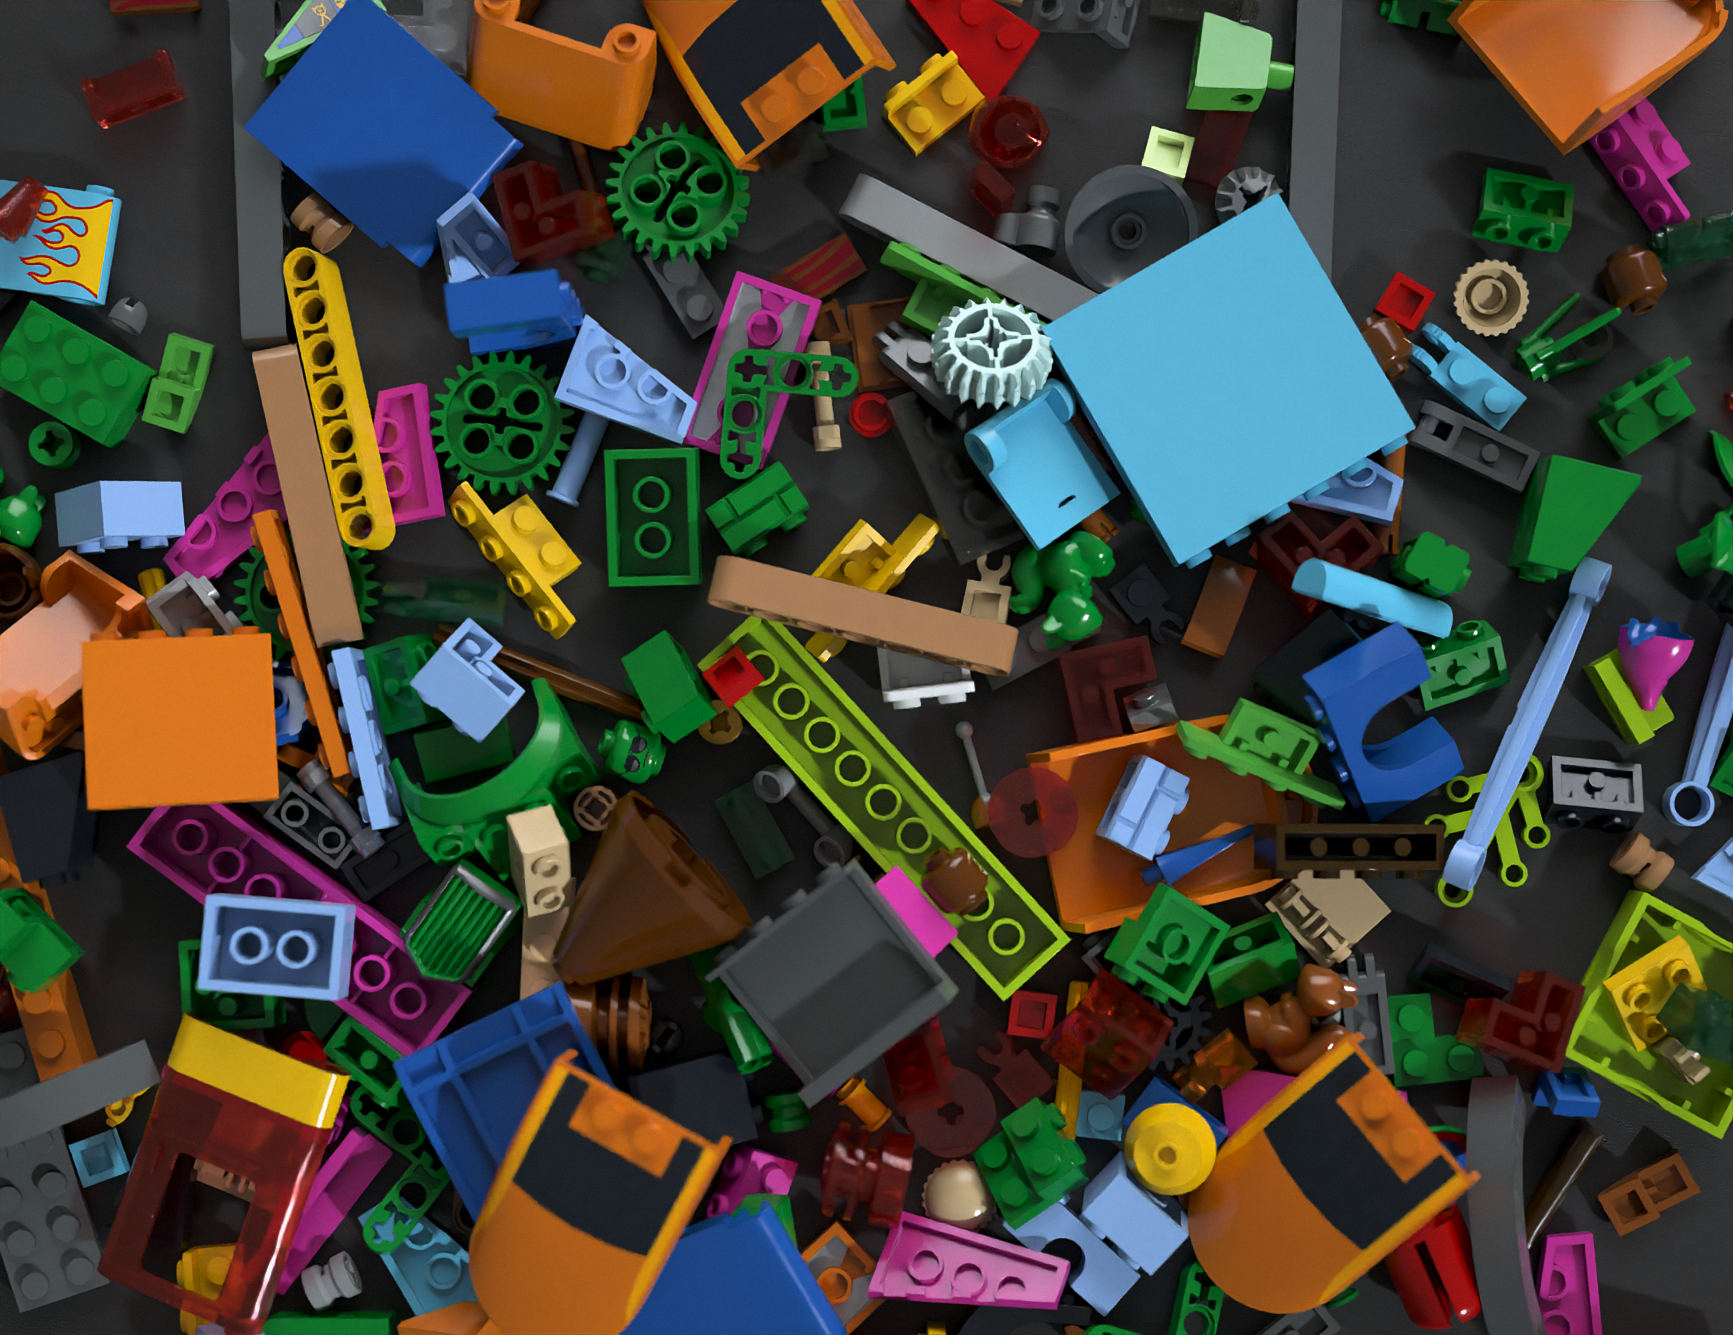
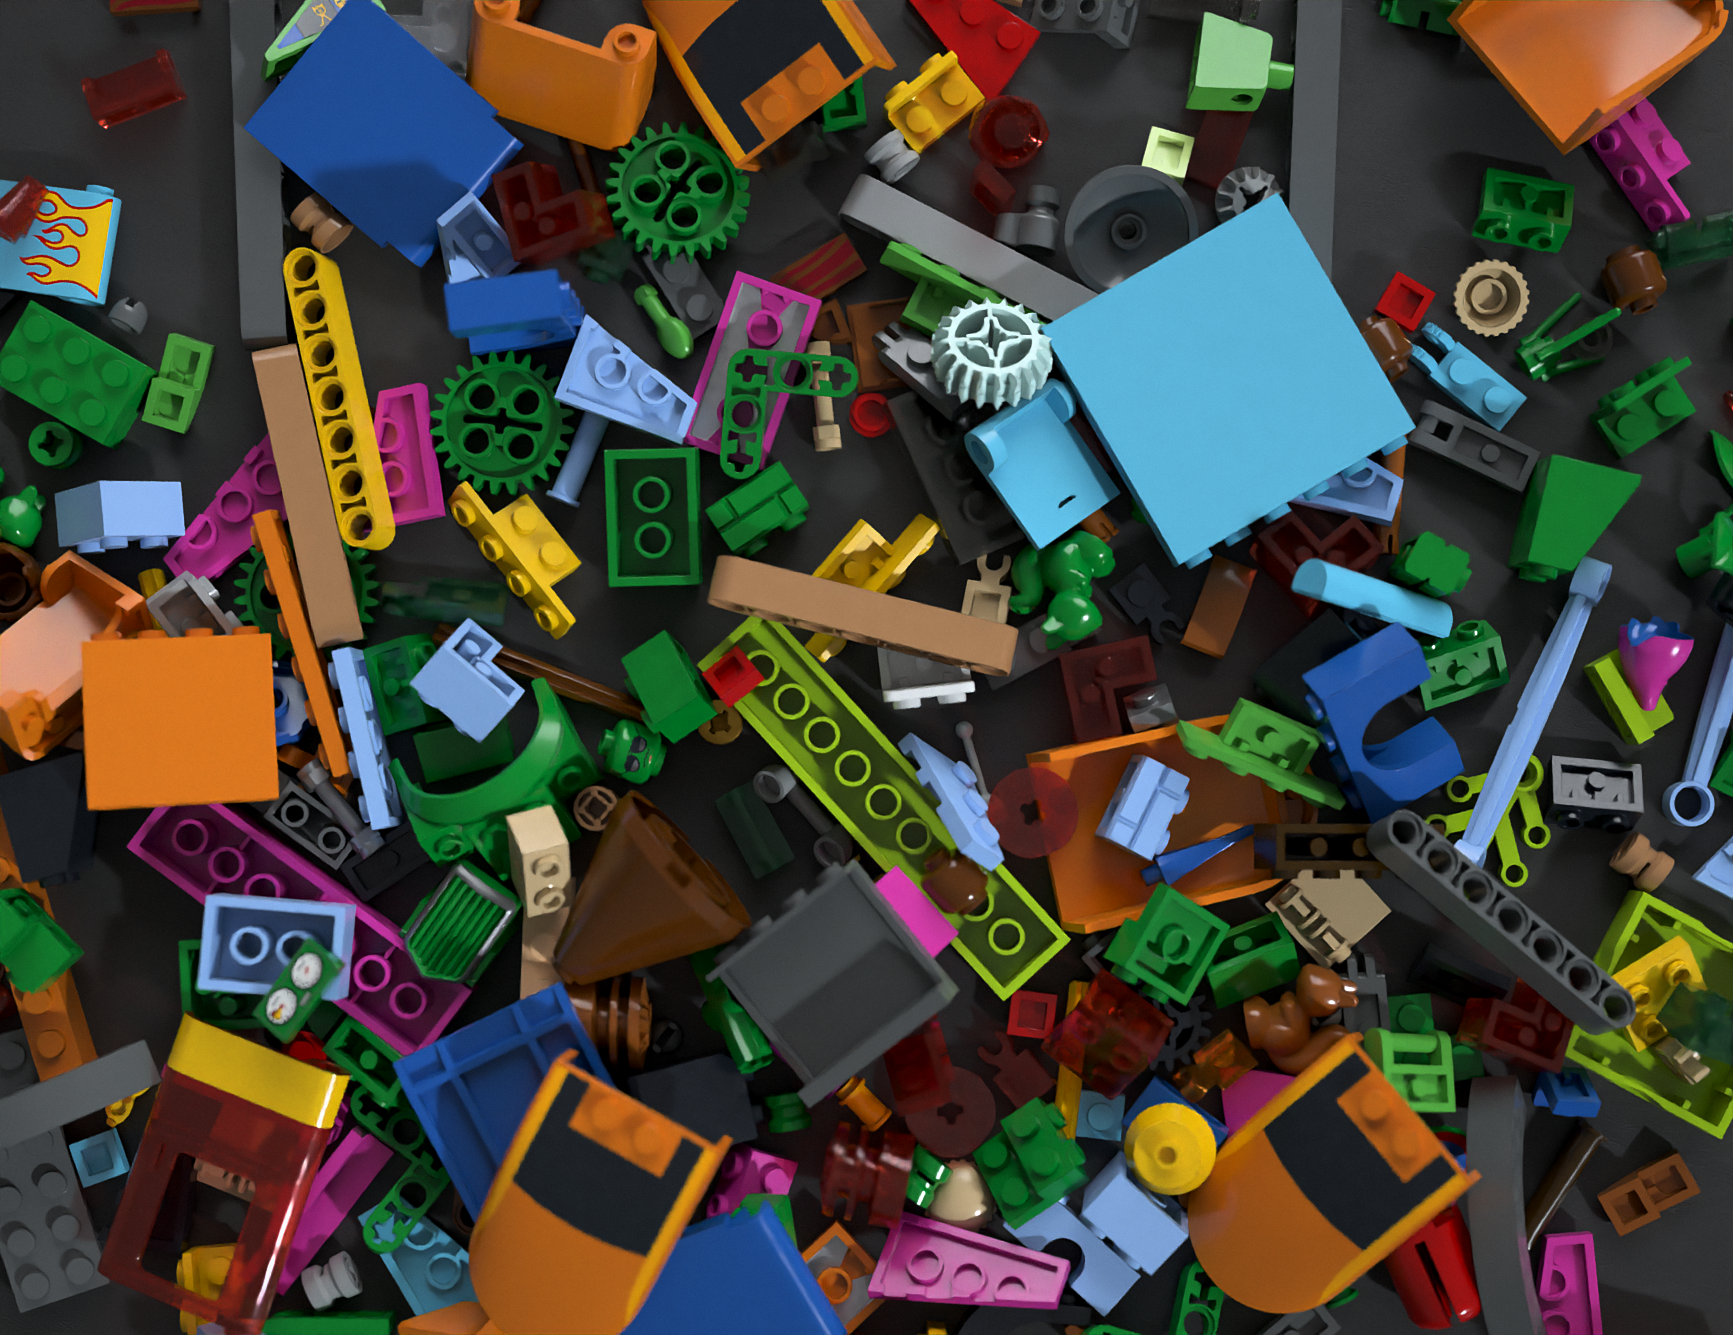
none -> slope [253,937,346,1043]
none -> bright green piece [634,284,694,360]
none -> light grey wheel [864,129,920,185]
none -> green wheel [891,1145,953,1209]
none -> light blue wing [898,732,1004,871]
none -> bright green plate [1363,1028,1456,1113]
none -> dark grey beam [1366,810,1636,1035]

